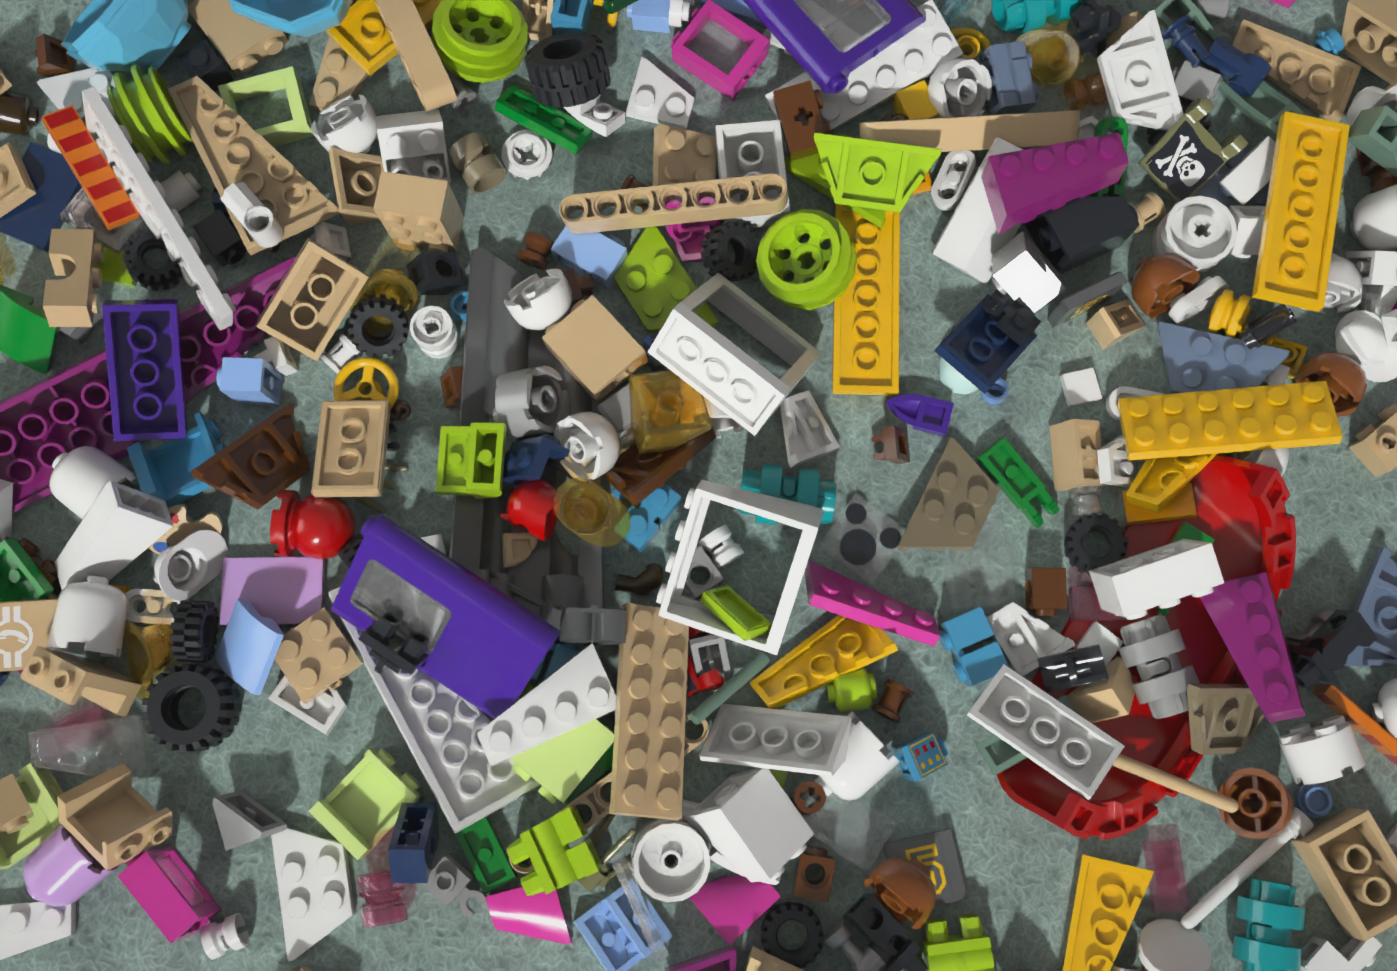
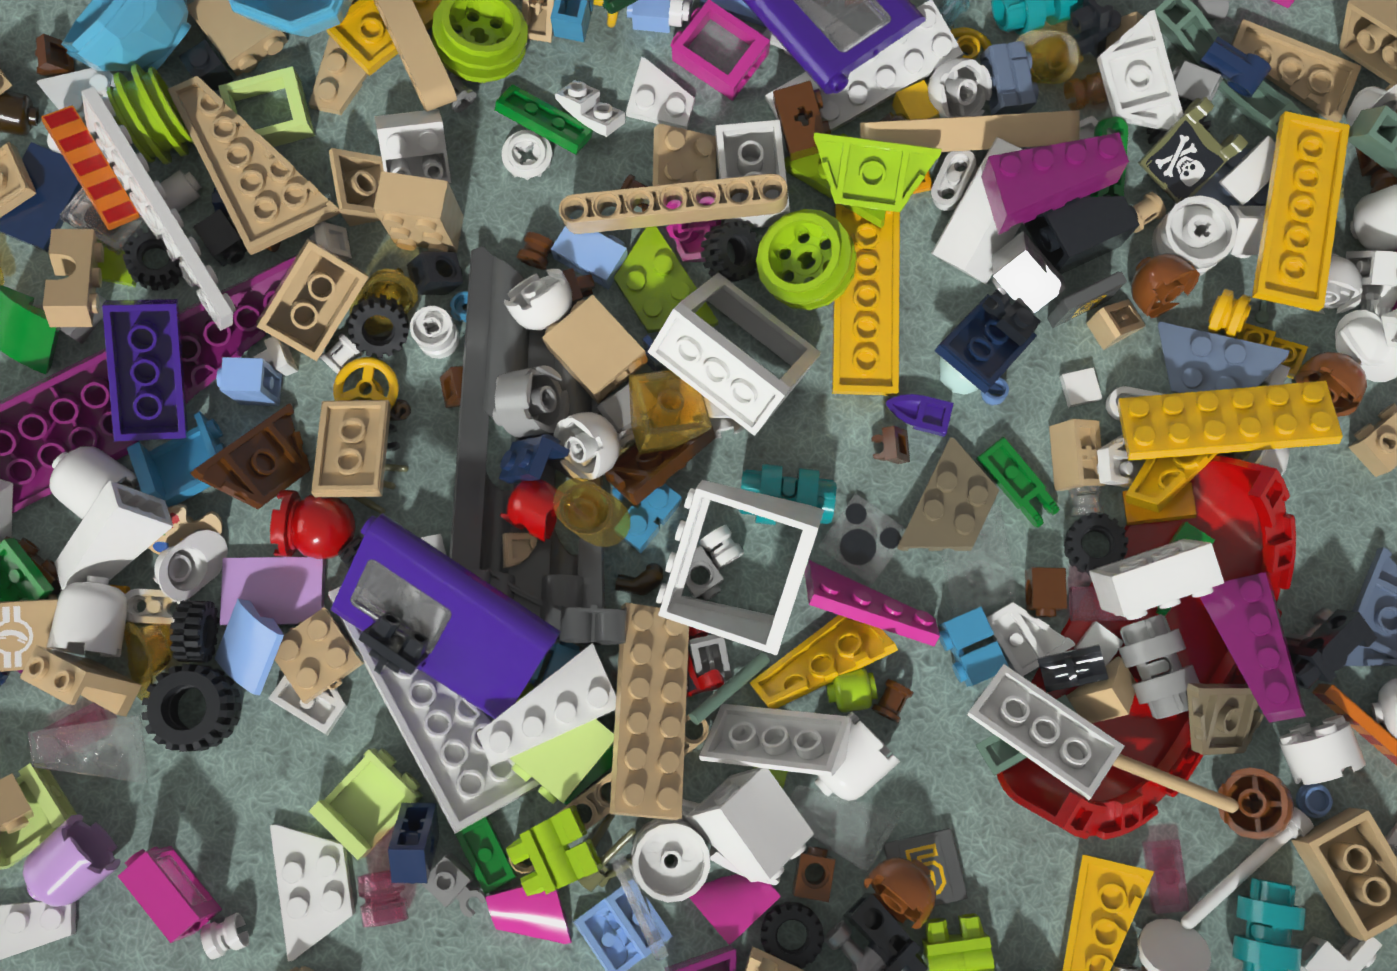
tan panel [57,763,172,871] -> none
light grey slope [212,790,287,851] -> none
white piece [220,182,283,248] -> none
white cylinder [311,95,377,154] -> none
lime brick [435,423,507,499] -> none
dark tan wheel [448,132,507,194] -> none
black tyre [524,32,611,108] -> none
lime tile [700,585,772,641] -> none
white wing [780,390,840,468] -> none
reddish brown bush [789,781,826,816] -> none
dark azure slope [891,732,949,782] -> none
dark blue pin [1162,15,1211,68] -> none
white plate [1169,276,1230,325] -> none
black plant [1239,304,1298,350] -> none
dark azure plate [1314,28,1344,56] -> none

